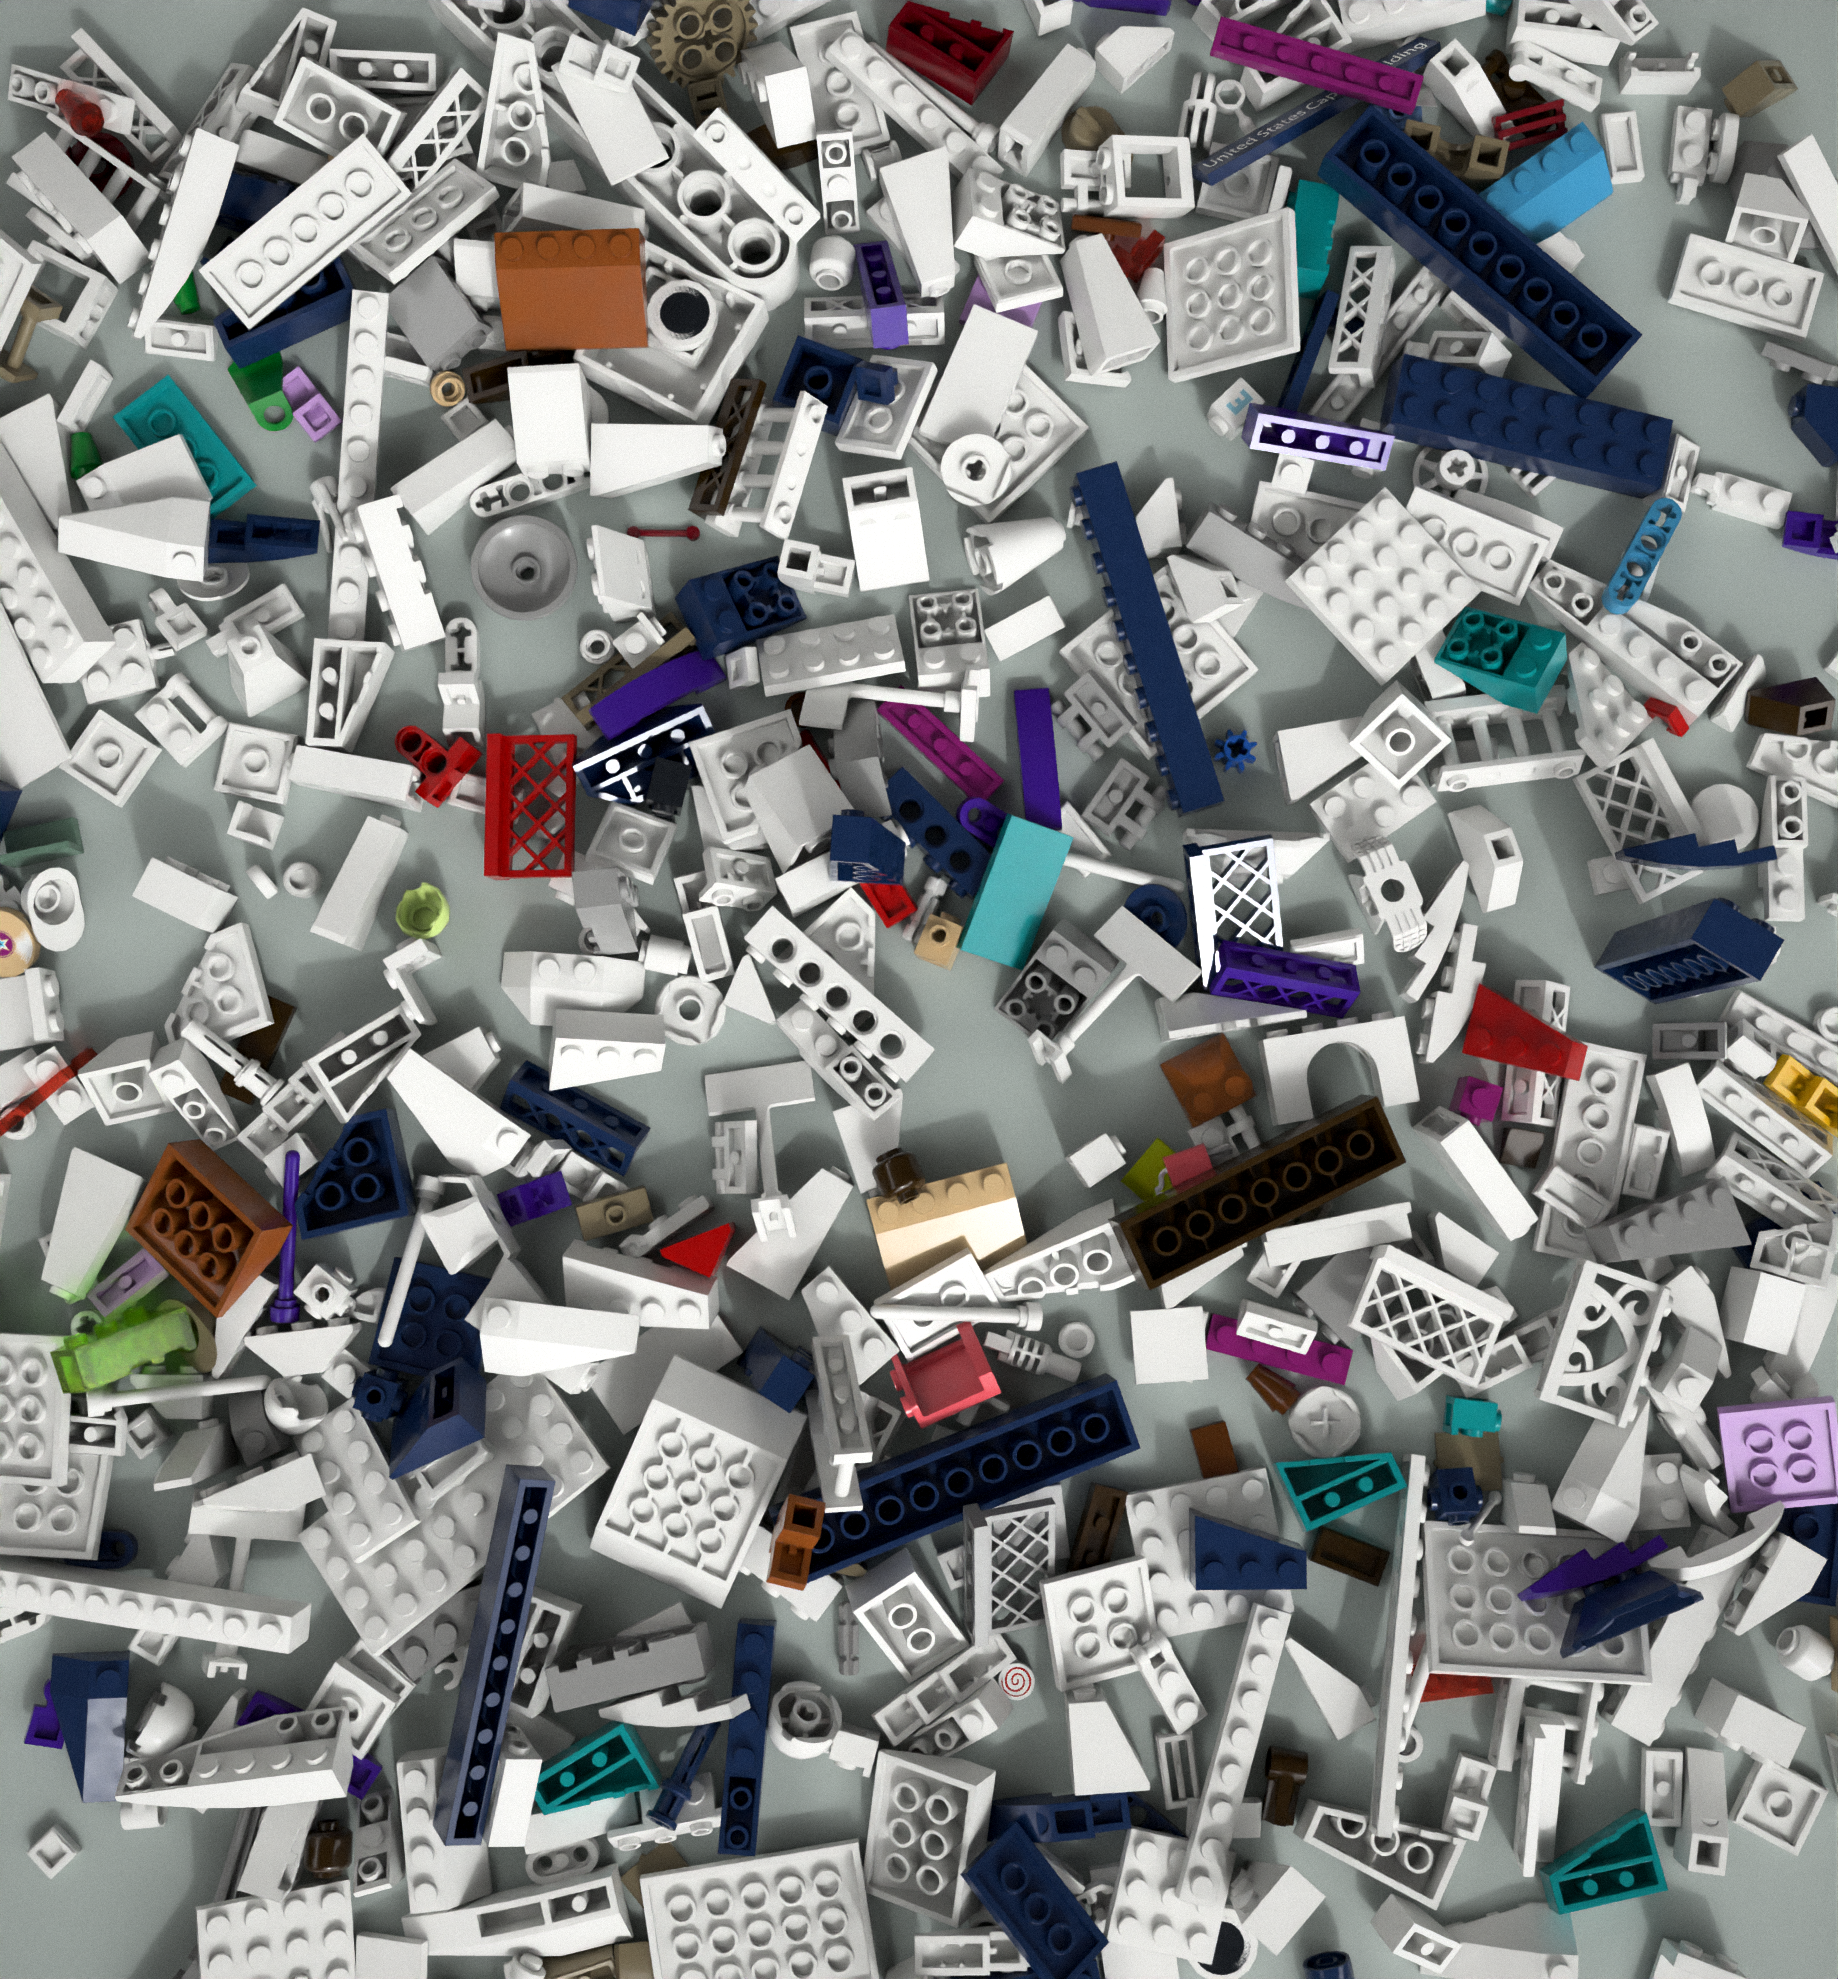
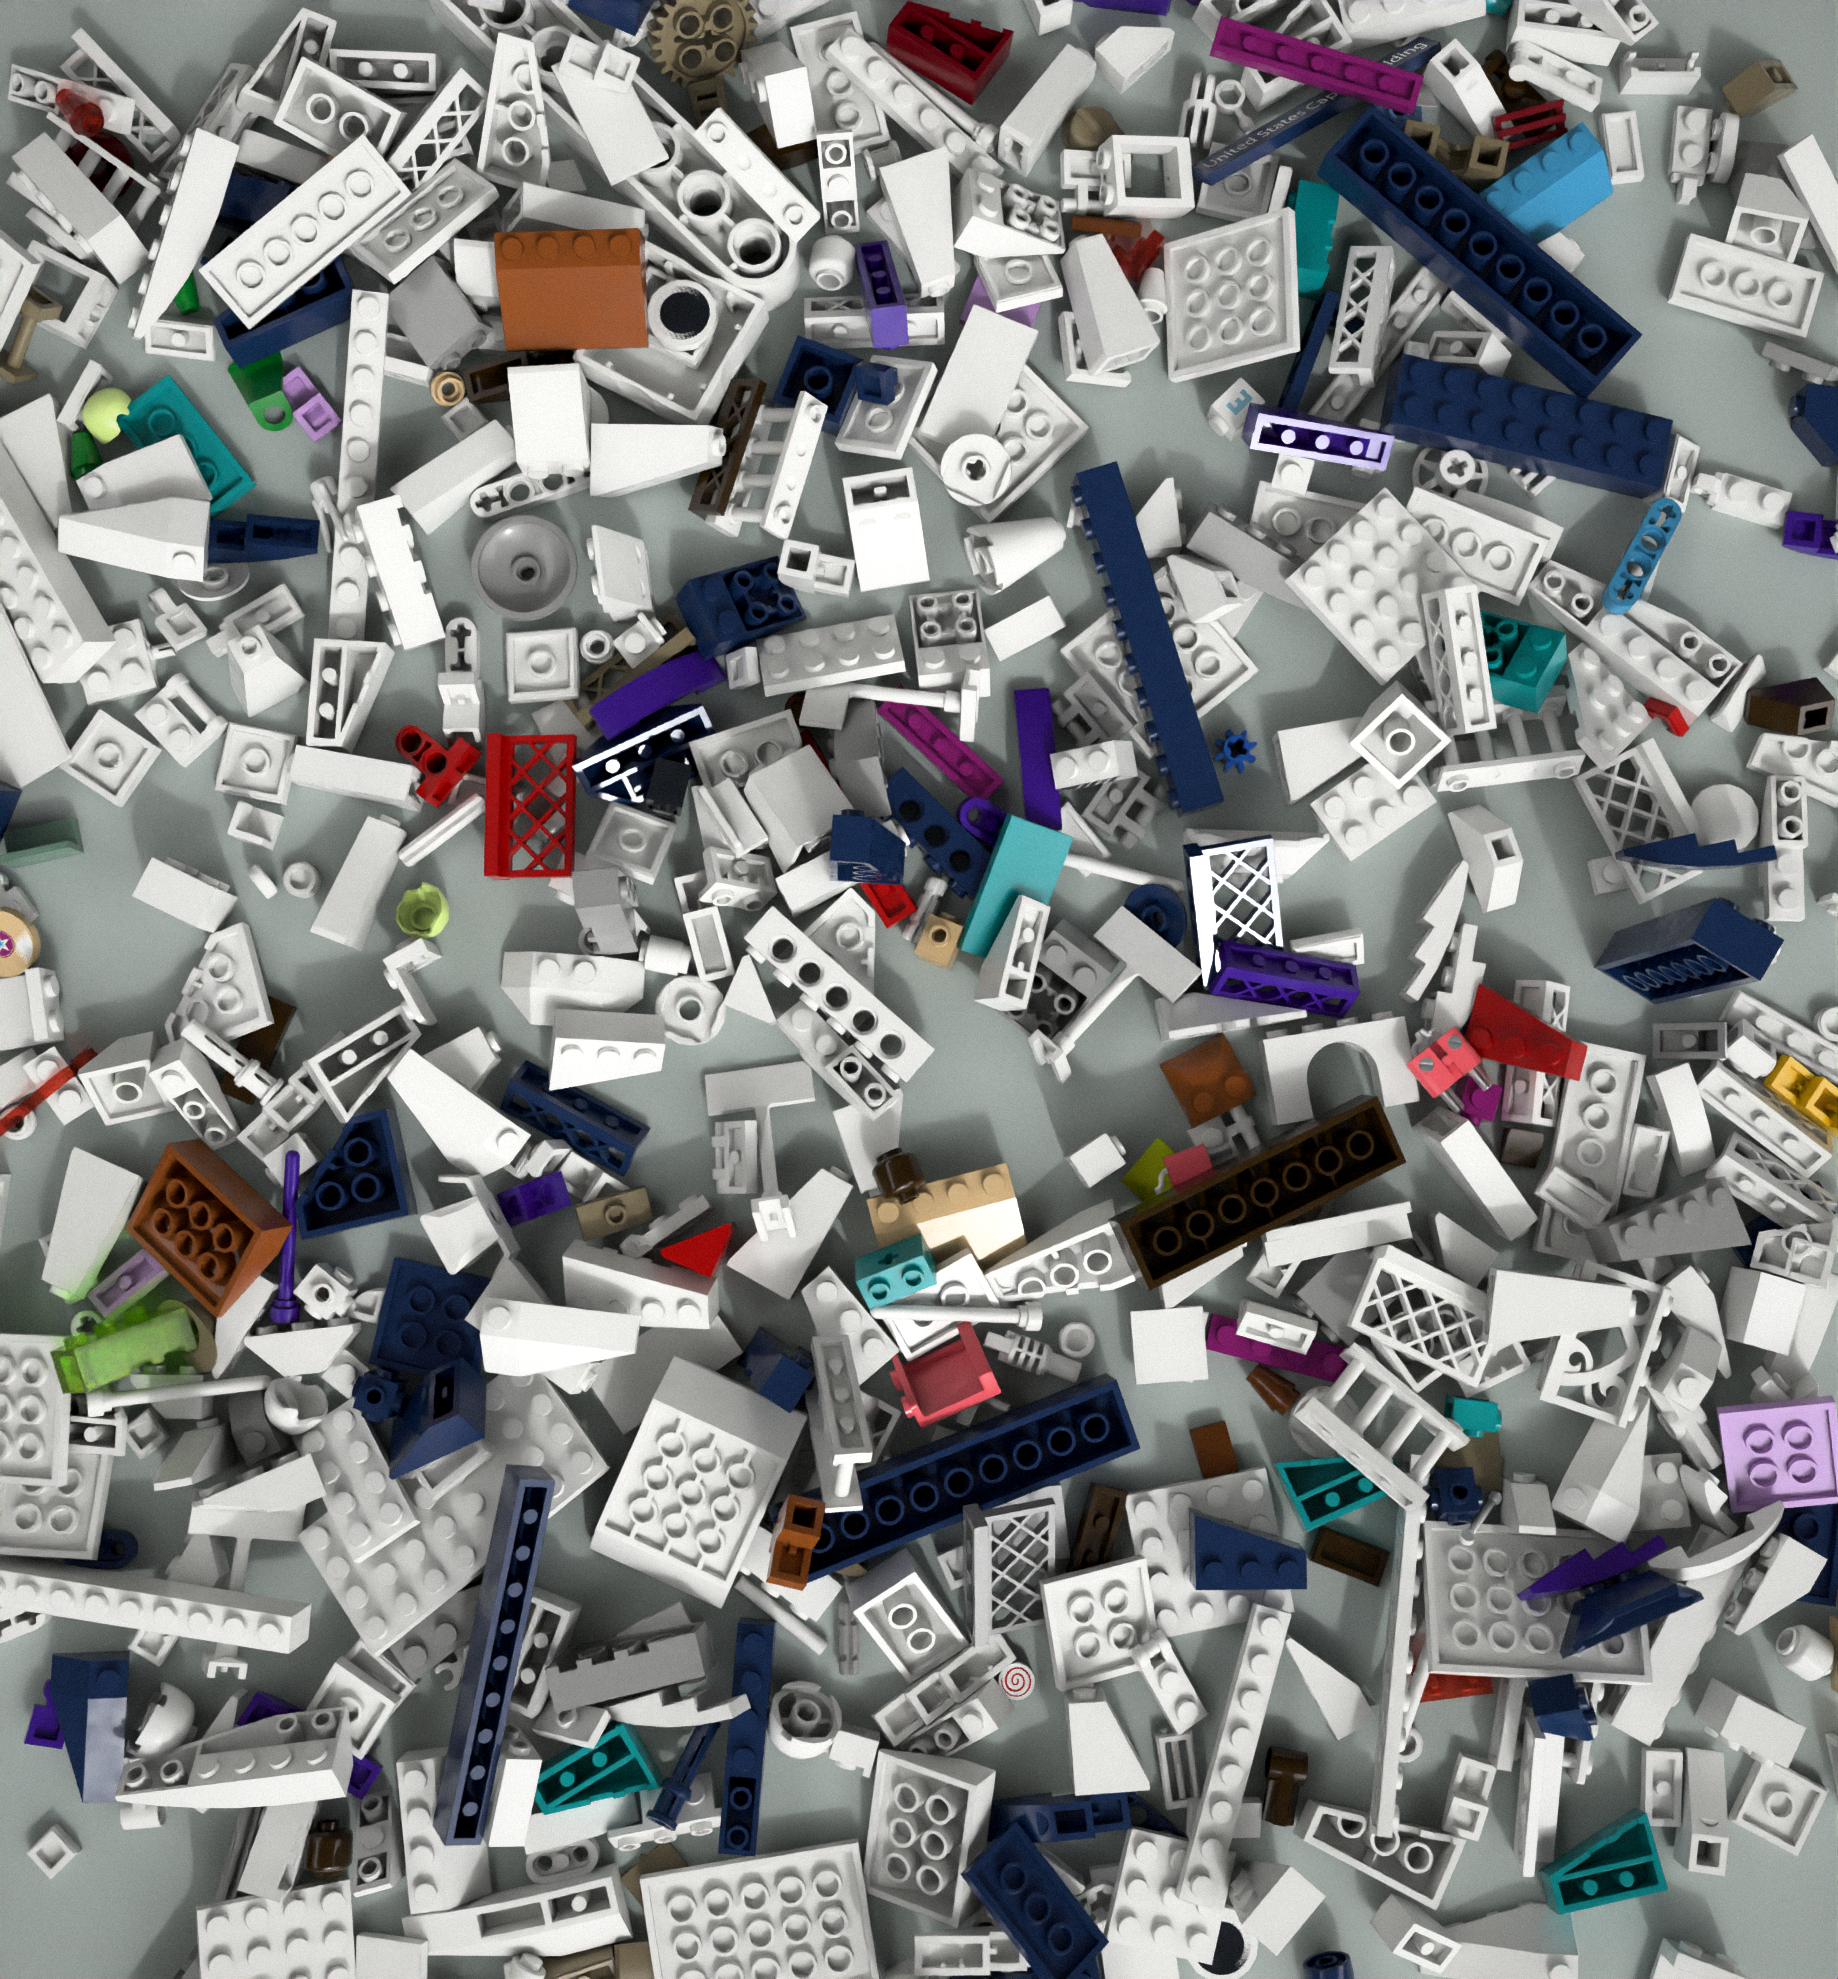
white piece [20,867,85,952] -> none
white piece [378,1175,448,1347] -> none
dark red hinge [627,526,700,541] -> none
white piece [1348,835,1427,952] -> none
none -> yellowish green hair [81,387,131,444]
none -> white axle [398,793,486,867]
none -> white plate [506,627,580,704]
none -> white plate [532,1697,611,1749]
none -> white panel [697,777,768,859]
none -> white bar [734,1576,828,1655]
none -> teal brick [855,1233,937,1310]
none -> white slope [973,895,1051,1011]
none -> white brick [1050,740,1138,790]
none -> white fence [1293,1342,1471,1513]
none -> coral piece [1406,1026,1493,1113]
none -> white fence [1422,584,1497,736]
none -> white slope [1481,1267,1637,1345]
none -> dark blue slope [1527,1673,1597,1741]

